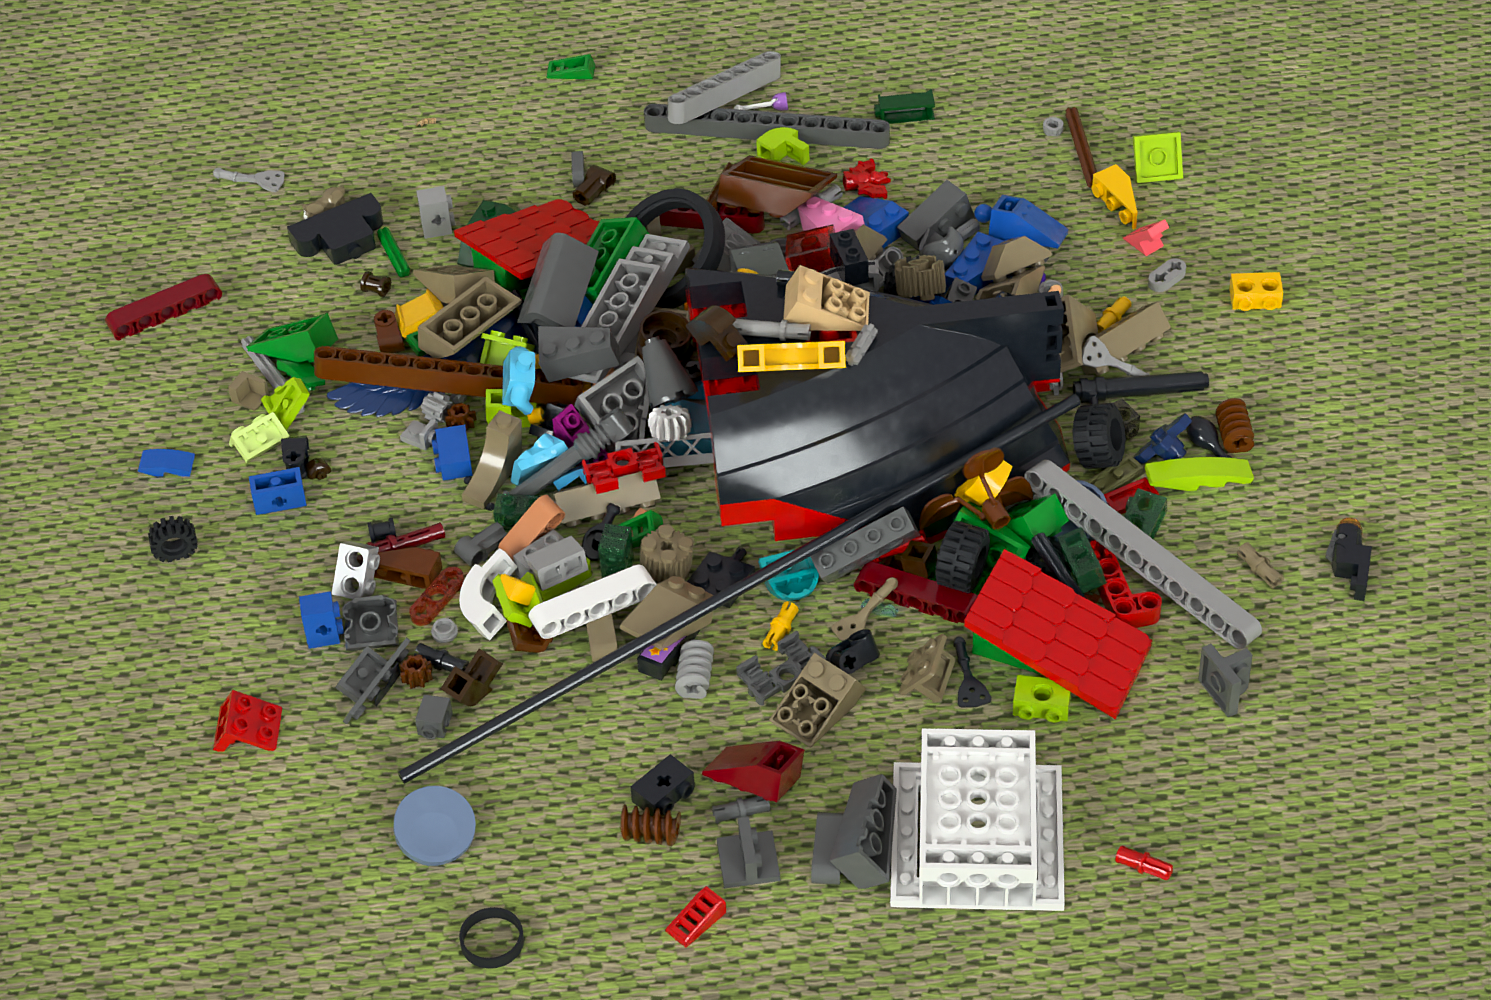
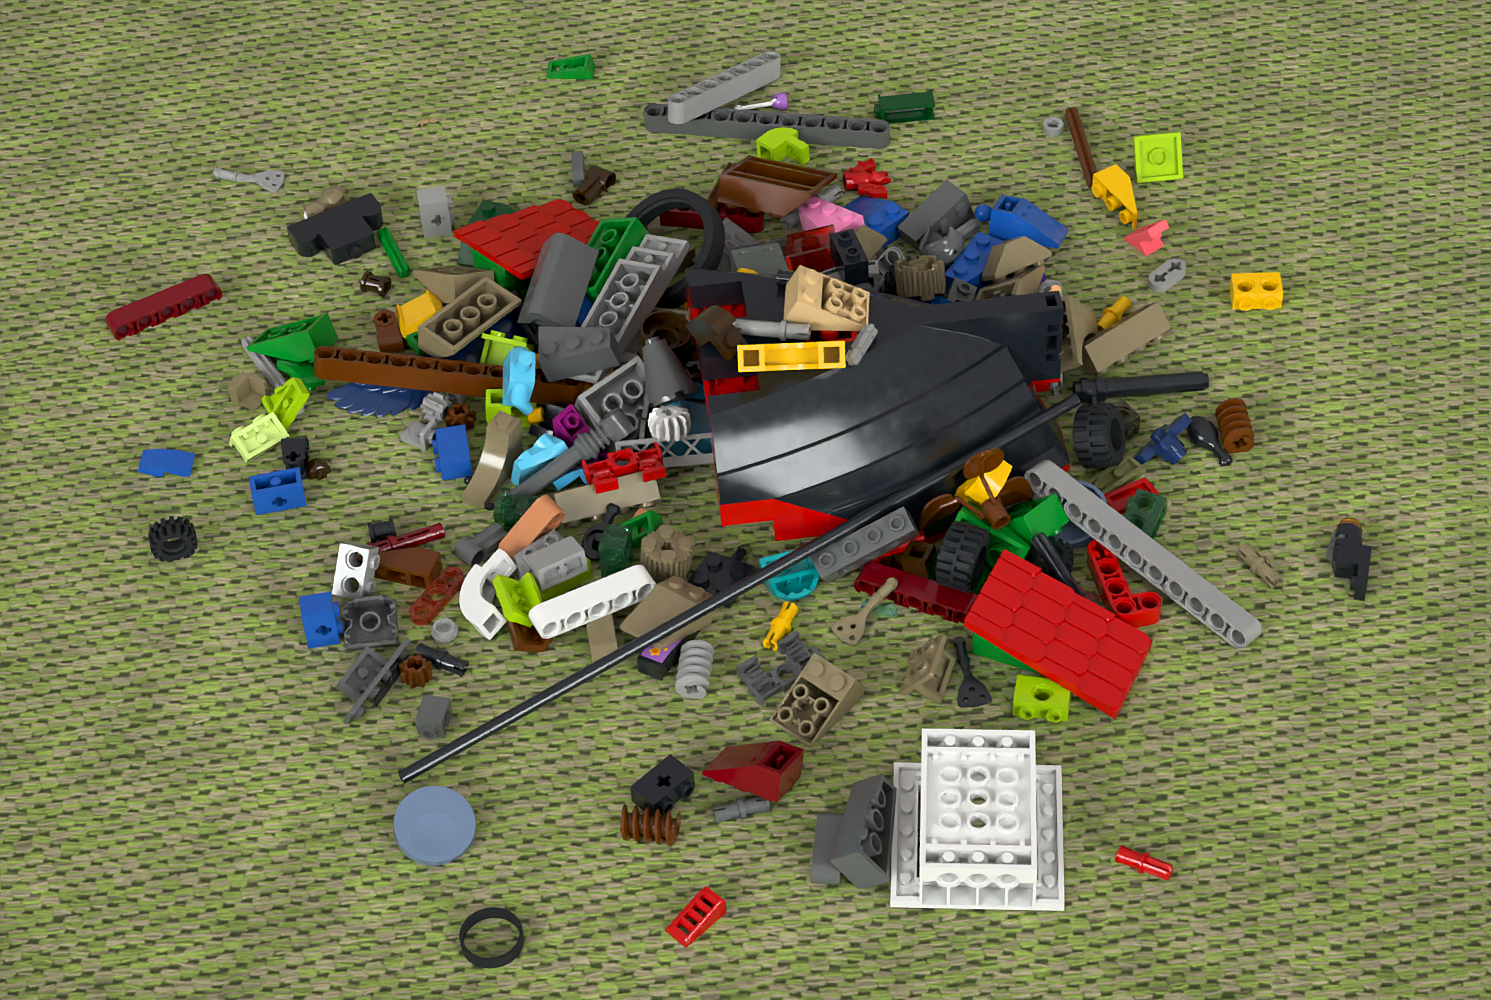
red bracket [213,690,282,752] -> none
dark brown brick [440,648,503,707] -> none
yellow slope [500,574,536,606] -> none
dark grey bracket [716,816,781,888] -> none
black piece [826,629,880,674] -> none
clear green brick [1057,527,1107,593] -> none
light grey piece [1082,336,1150,376] -> none
lime slope [1144,457,1254,491] -> none
dark grey bracket [1198,643,1253,717] -> none

